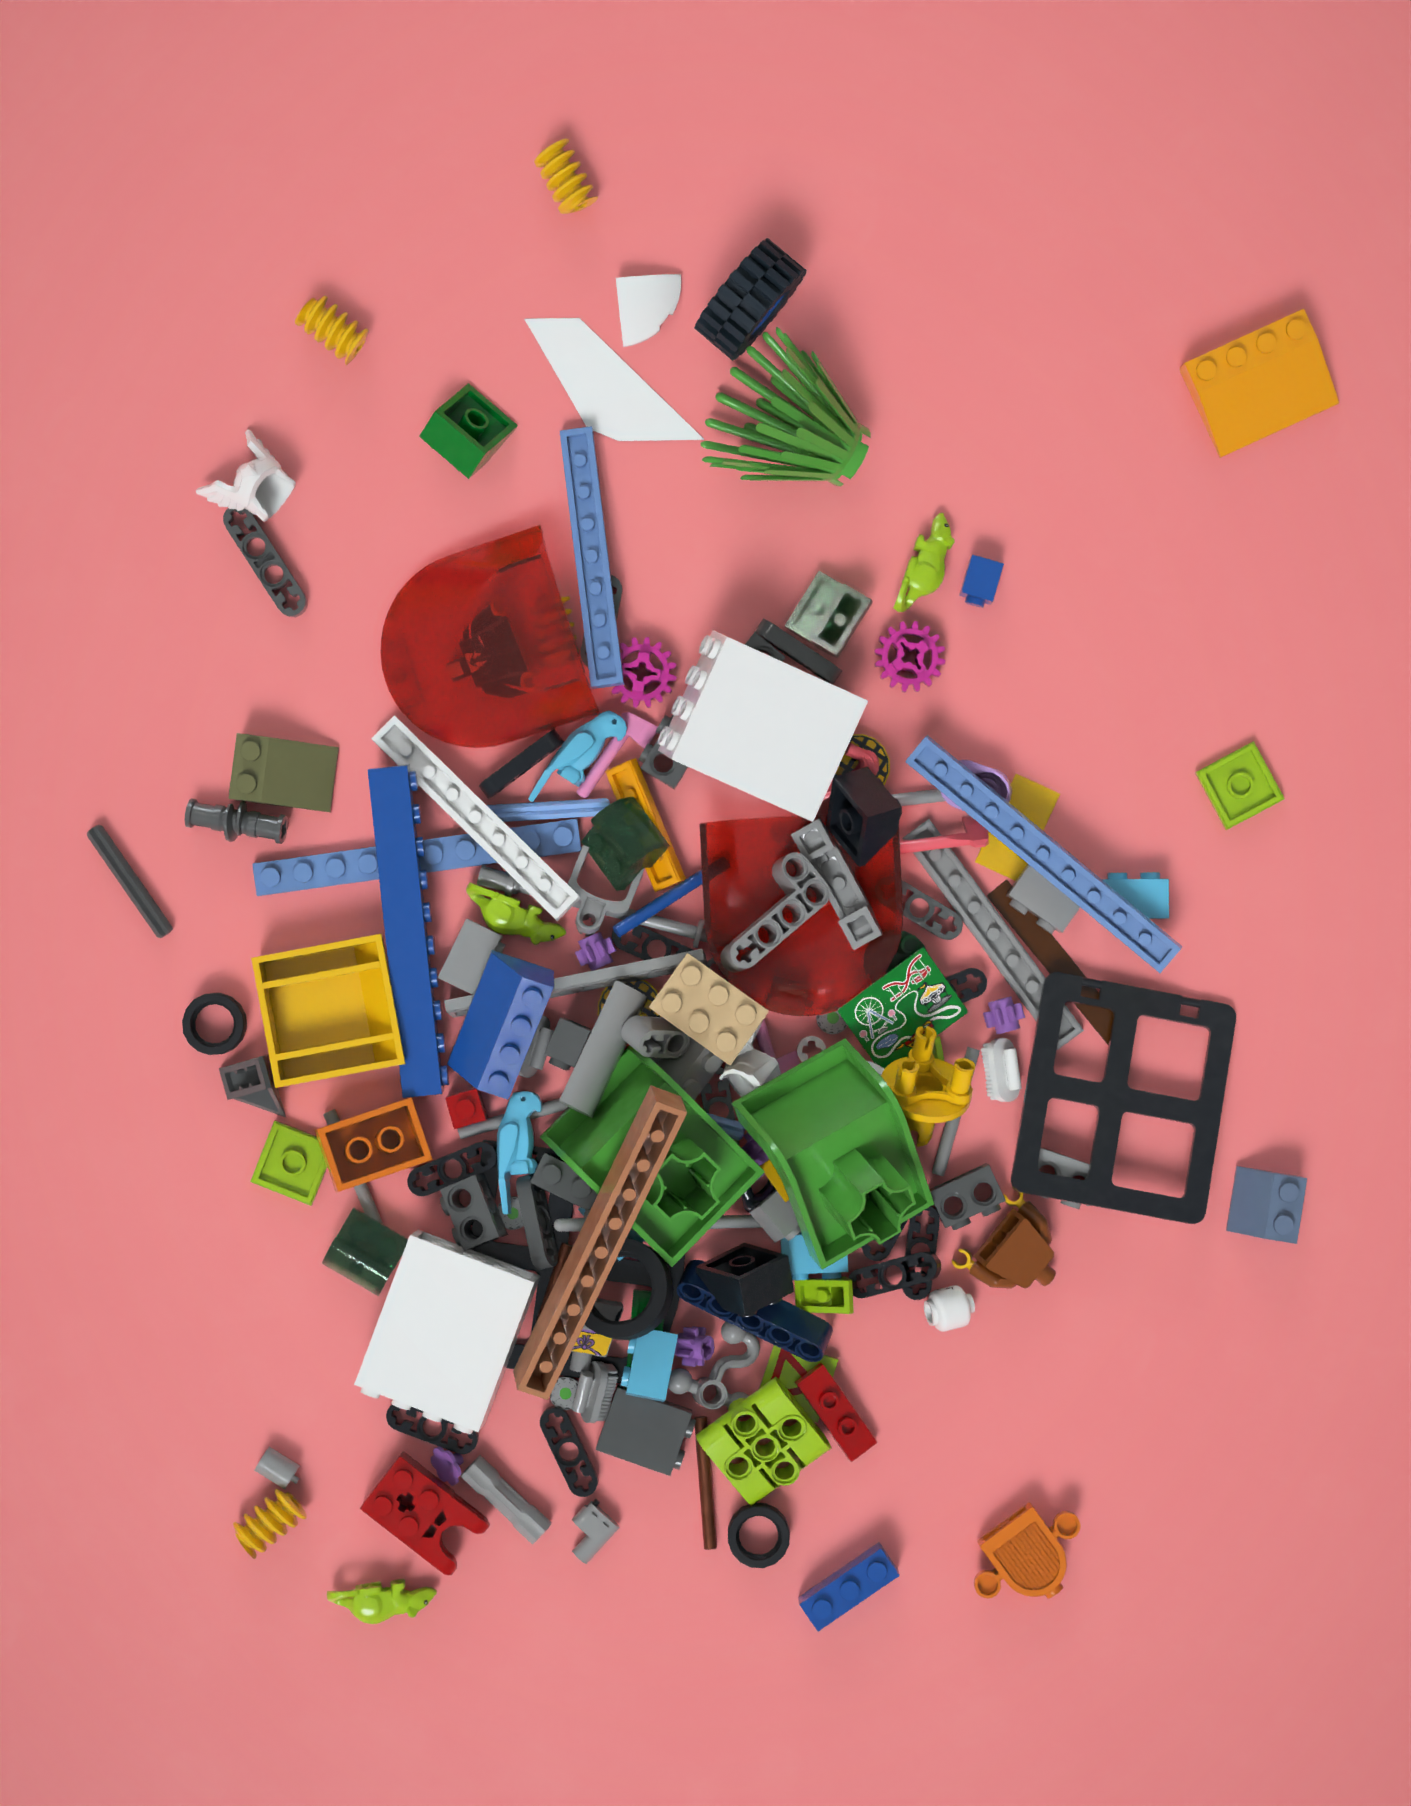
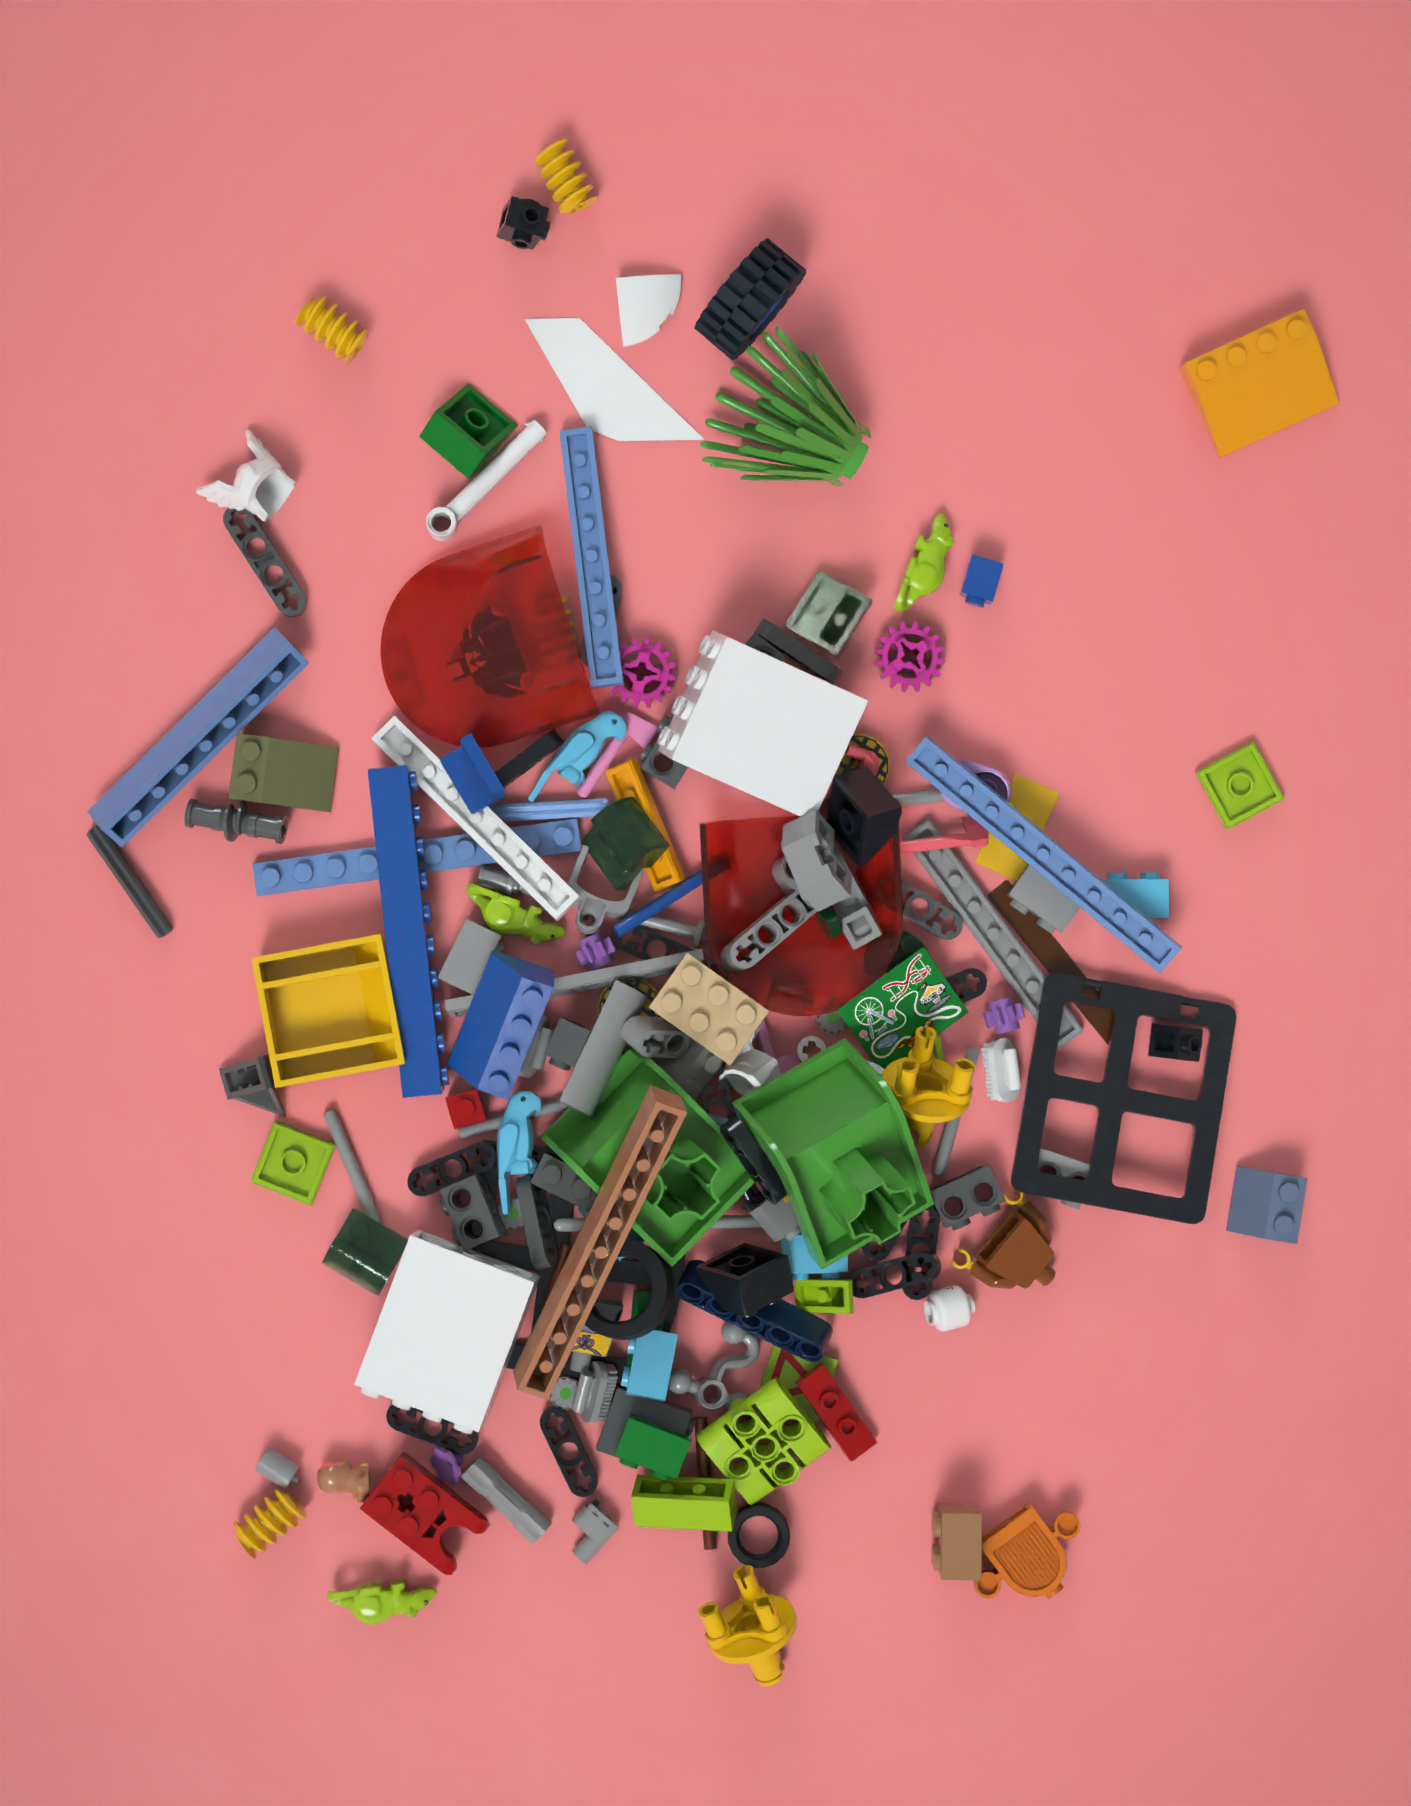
black tyre [182,993,247,1055] -> none
orange brick [315,1097,433,1193] -> none
medium lavender gear [675,1326,714,1367] -> none
blue brick [798,1542,900,1631] -> none
none -> medium blue brick [87,627,309,847]
none -> nougat animal [317,1461,369,1503]
none -> white piece [426,420,547,542]
none -> blue panel [440,733,506,814]
none -> black brick [496,196,550,250]
none -> green brick [615,1414,691,1481]
none -> lime brick [631,1475,738,1532]
none -> yellow piece [698,1565,797,1686]
none -> black beam [720,1117,787,1205]
none -> light grey brick [781,810,852,912]
none -> dark green tile [815,907,843,940]
none -> medium nougat brick [931,1503,982,1581]
none -> black bracket [1148,1023,1203,1062]

